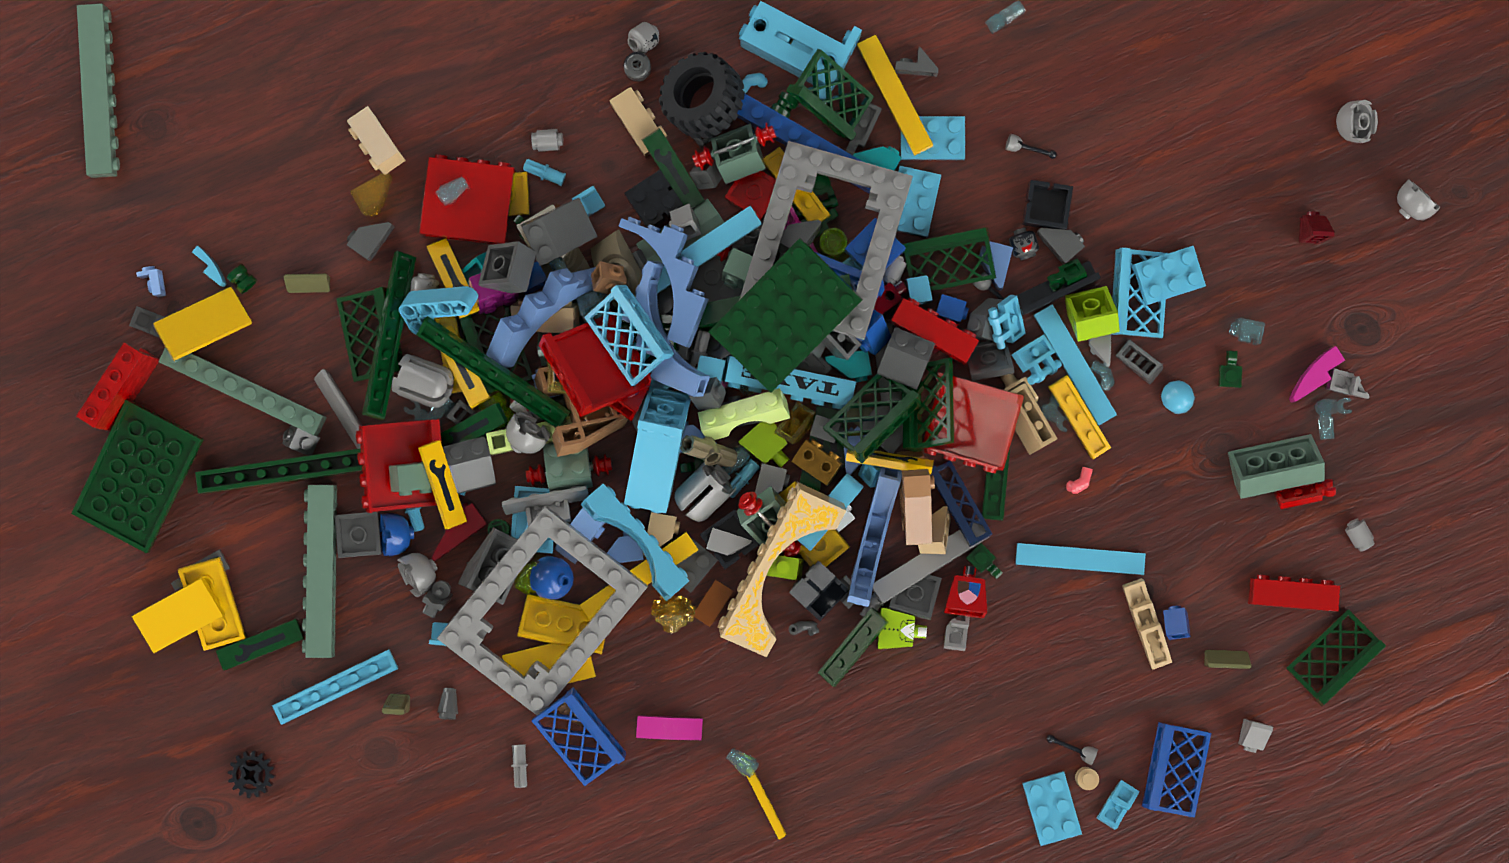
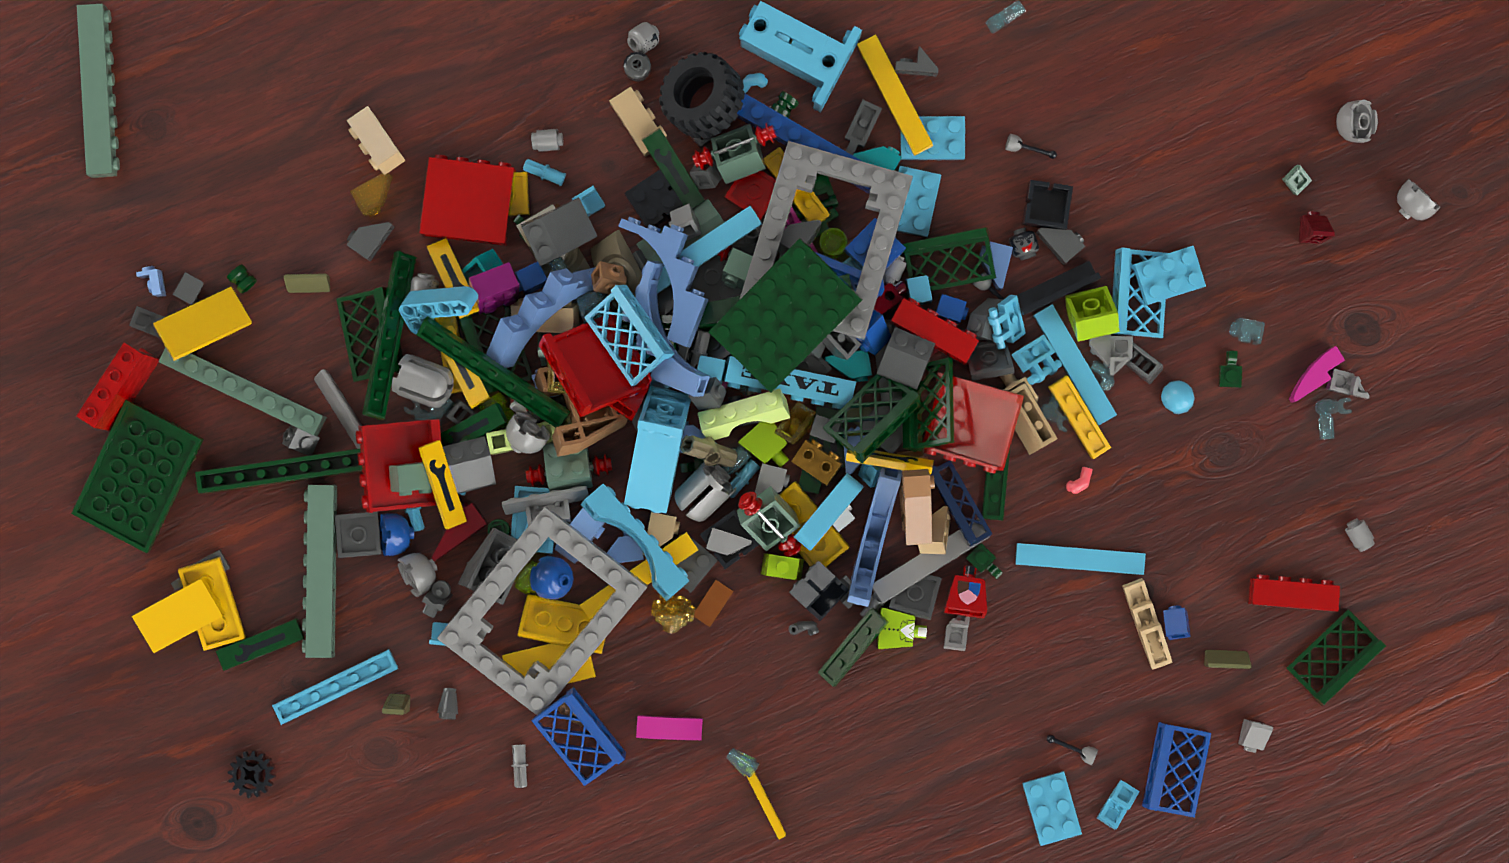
medium azure slope [192,246,227,287] -> none
clear light blue cone [435,176,469,206] -> none
dark grey slope [478,241,536,294] -> none
tan arch [718,482,846,657] -> none
dark green fence [786,49,874,140] -> none
dark green plate [1047,258,1087,292] -> none
tan brick [1075,767,1099,790] -> none
sand green slope [1228,434,1325,499] -> none
red plate [1274,479,1336,509] -> none
none -> dark grey panel [173,272,204,305]
none -> light grey slope [1110,336,1133,375]
none -> sand green tile [1282,165,1312,195]

